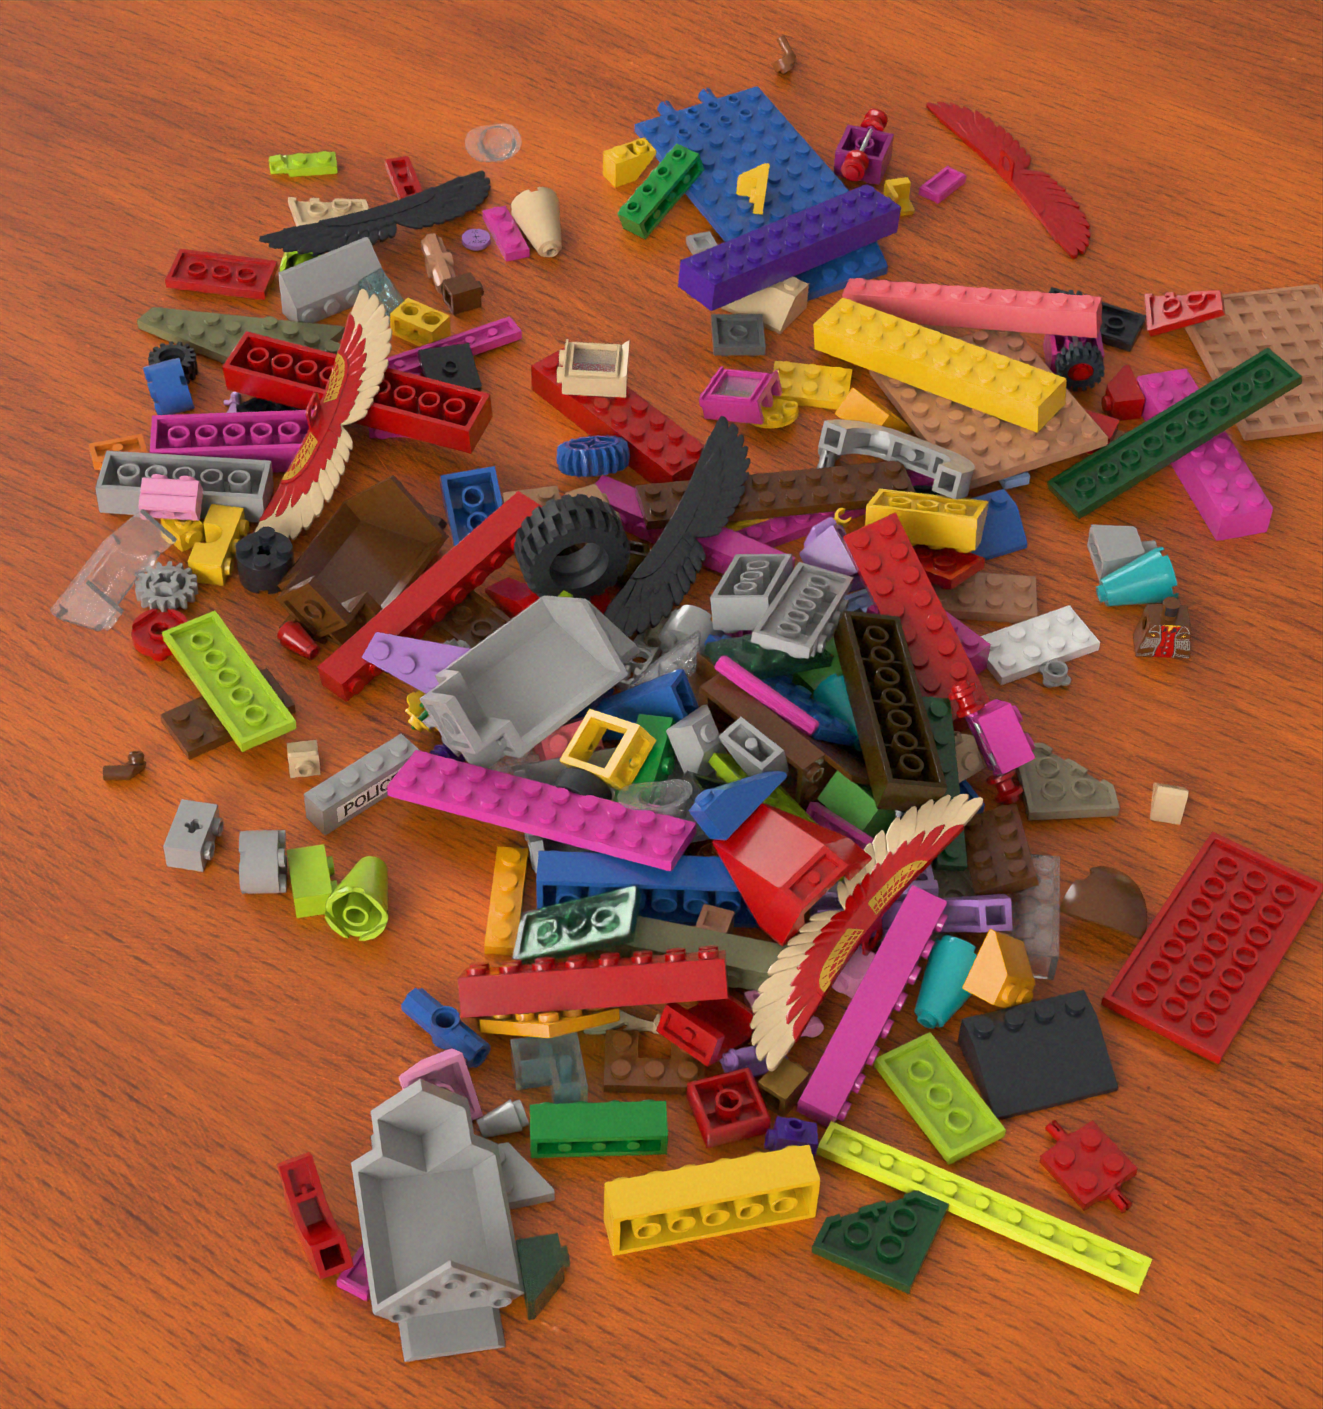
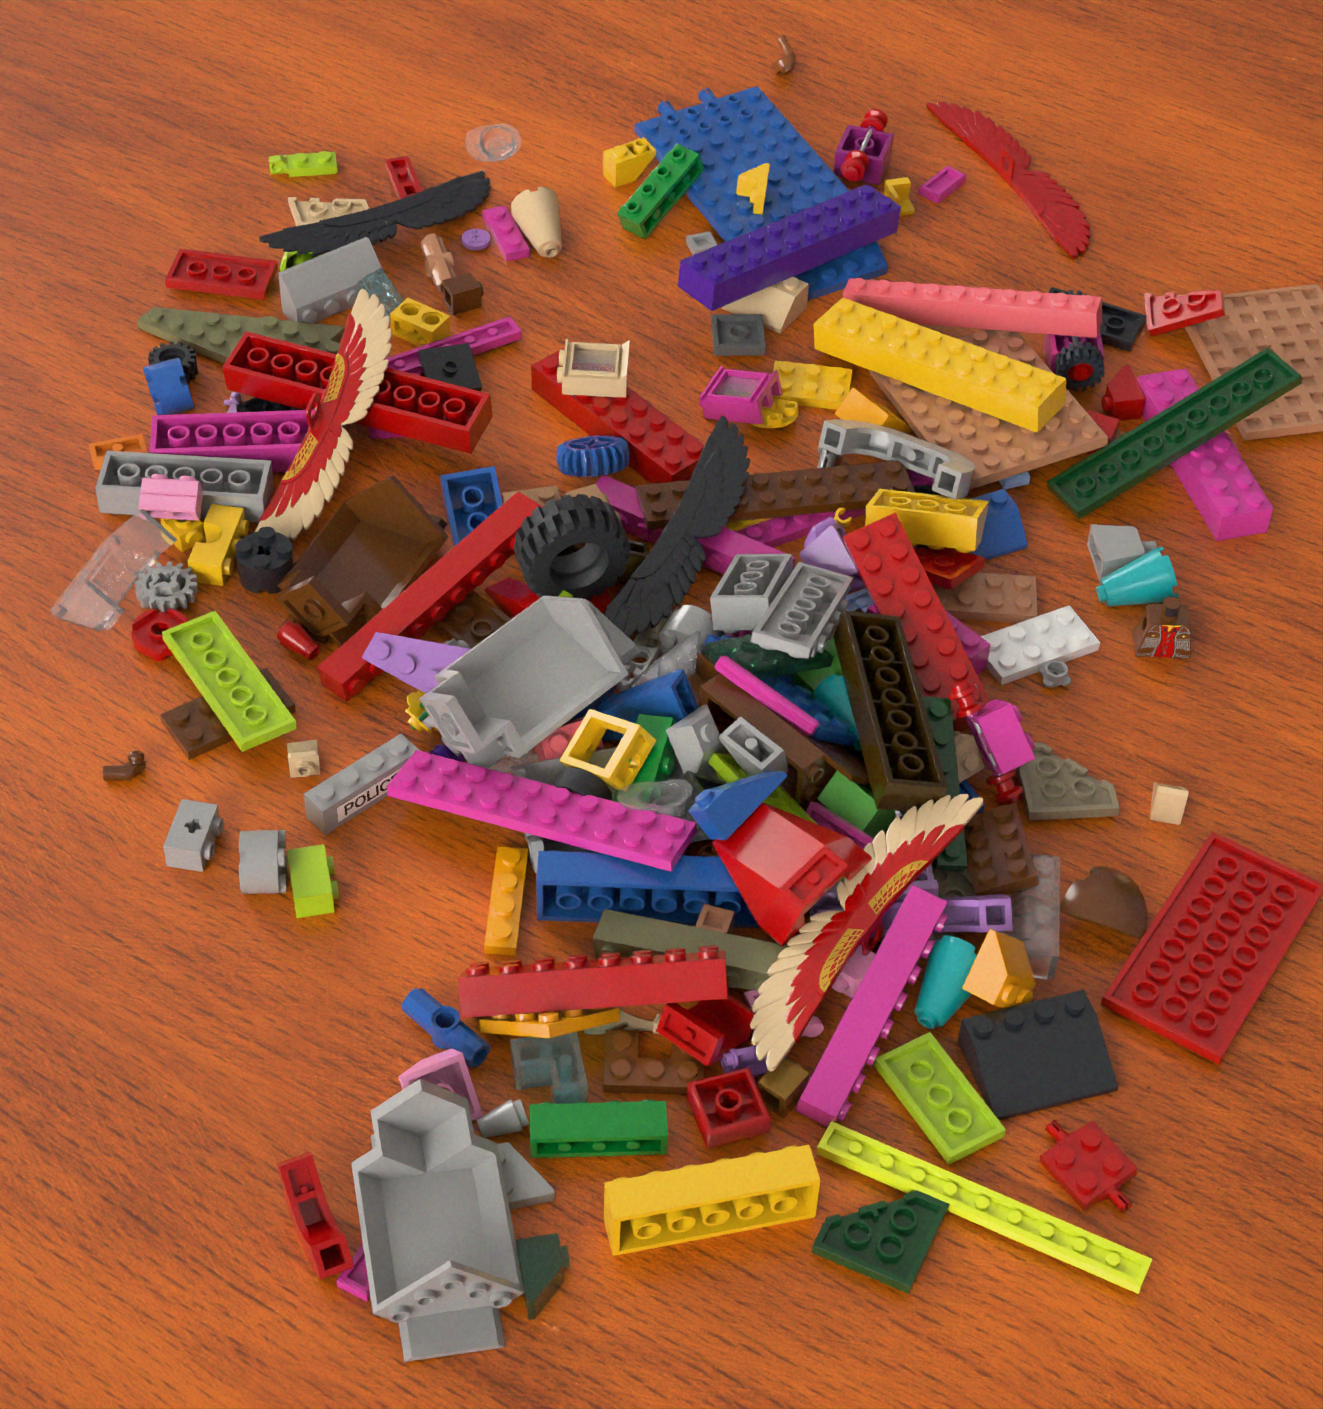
lime cone [325,856,388,941] -> none
clear green plate [512,886,642,965] -> none
dark purple brick [764,1116,818,1158] -> none

